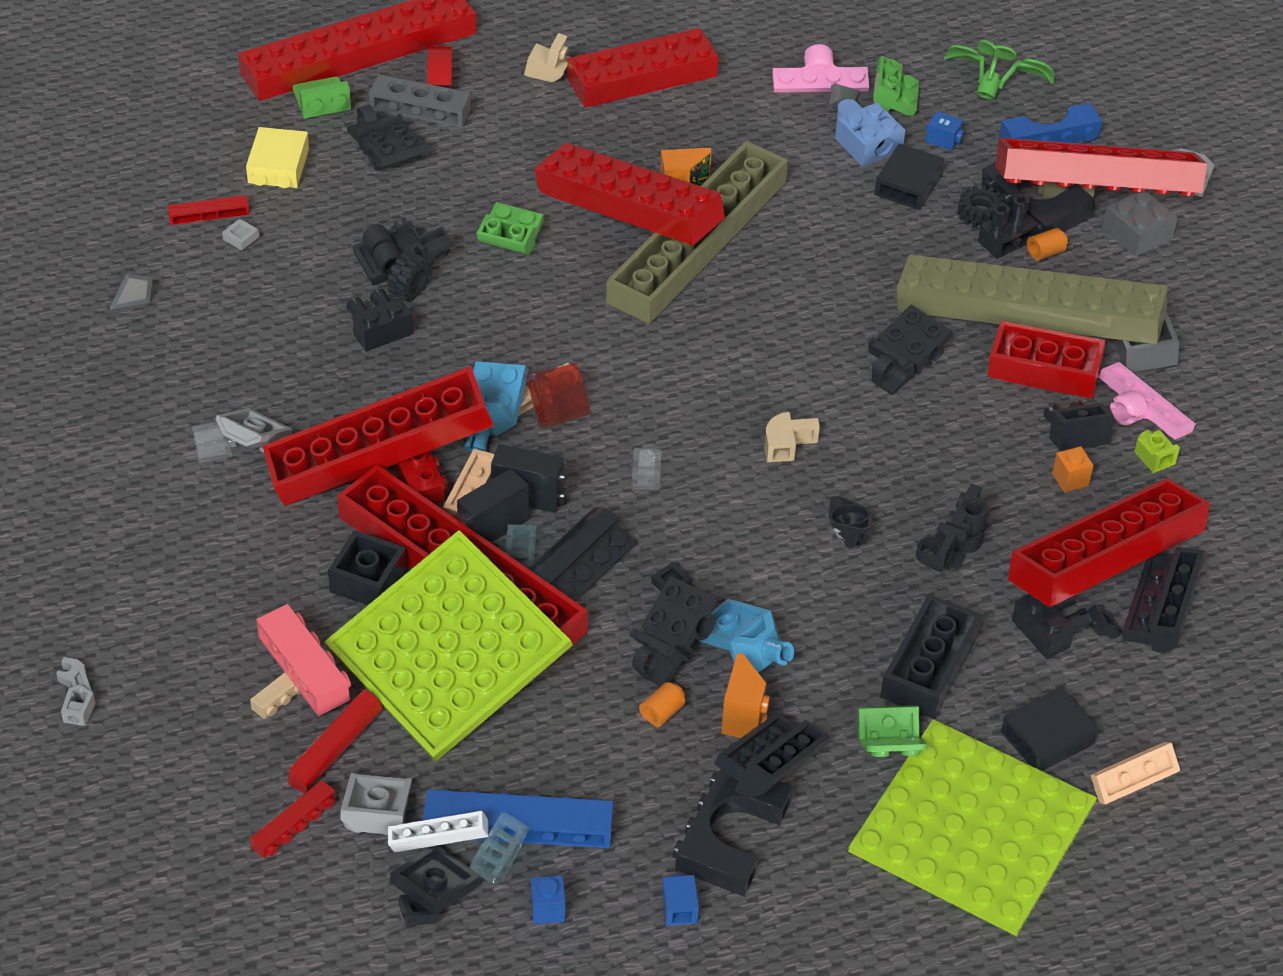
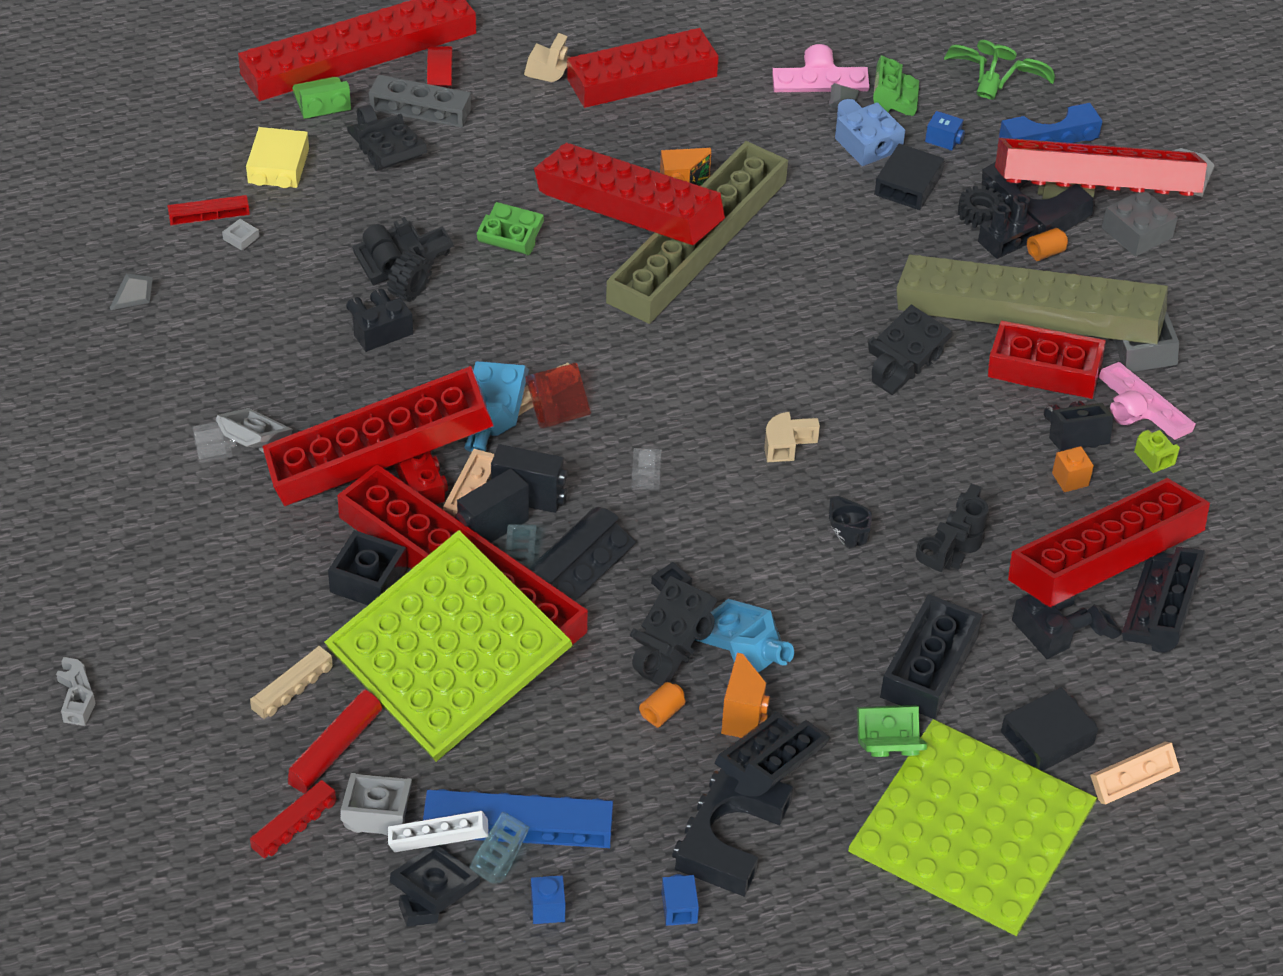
coral brick [256,604,351,717] -> none

